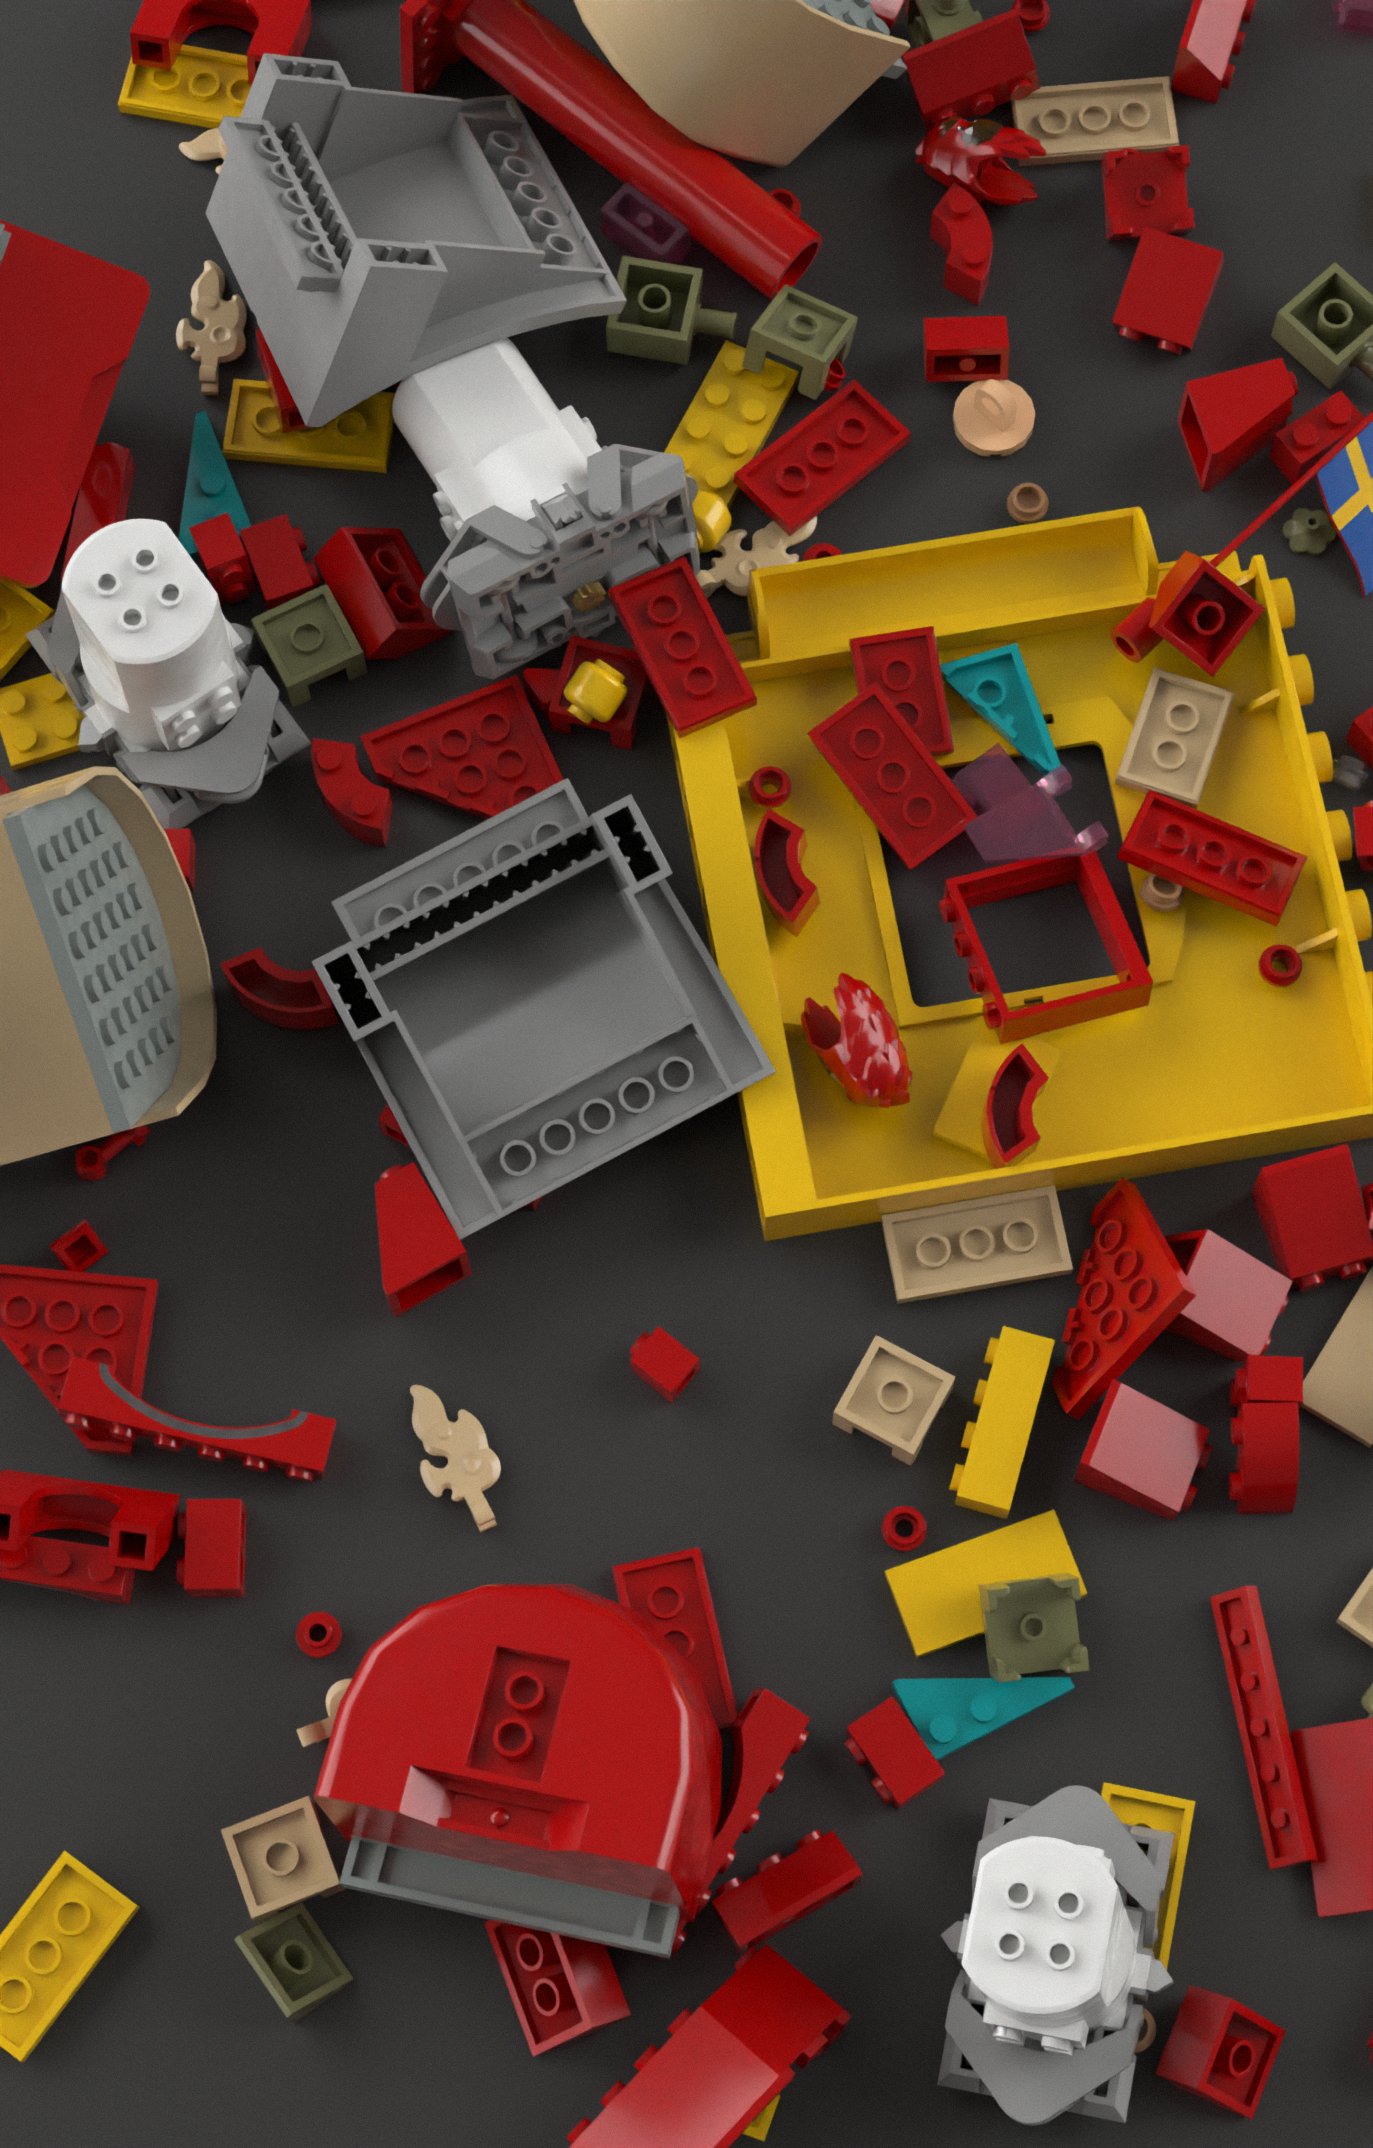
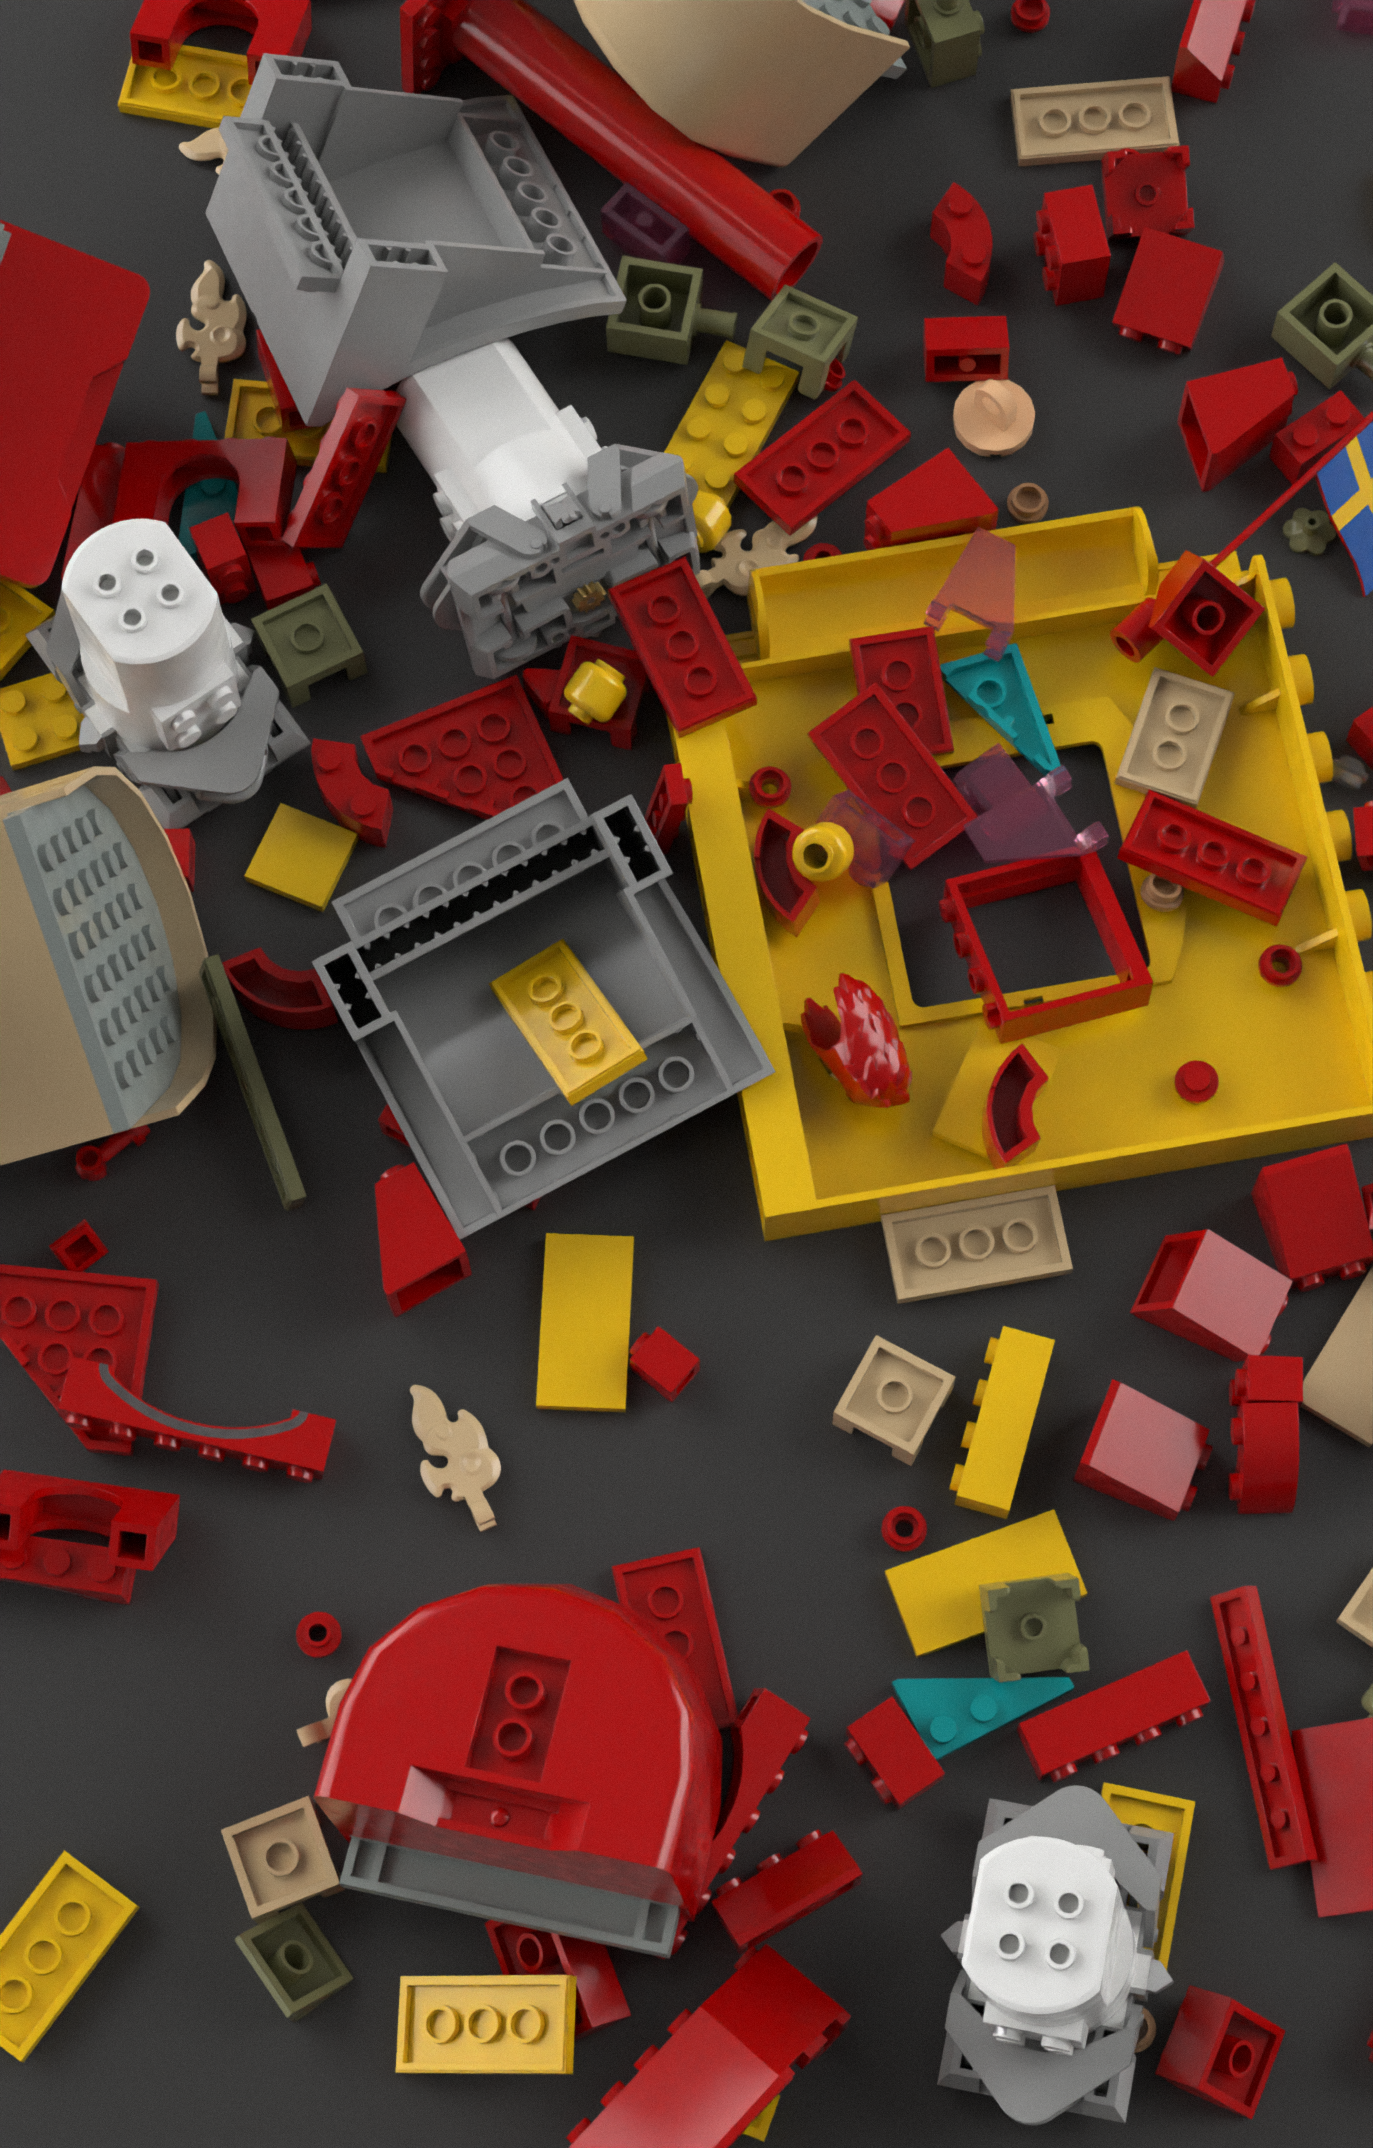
red brick [176,1499,247,1597] -> none
red slope [313,527,453,659] -> none
red slope [902,8,1040,133] -> none
red head [915,116,1046,206] -> none
red plate [1052,1177,1196,1420] -> none
none -> red arch [113,436,297,546]
none -> olive tile [199,954,306,1211]
none -> yellow tile [244,803,359,912]
none -> red plate [282,388,407,548]
none -> yellow tile [395,1975,577,2074]
none -> yellow tile [488,938,647,1106]
none -> yellow tile [536,1233,634,1412]
none -> red plate [644,763,693,855]
none -> yellow head [792,822,854,882]
none -> clear pink brick [815,790,915,889]
none -> red slope [863,448,999,551]
none -> flag [924,527,1016,662]
none -> red brick [1016,1650,1211,1783]
none -> red brick [1033,184,1111,306]
none -> red plate [1174,1060,1219,1104]

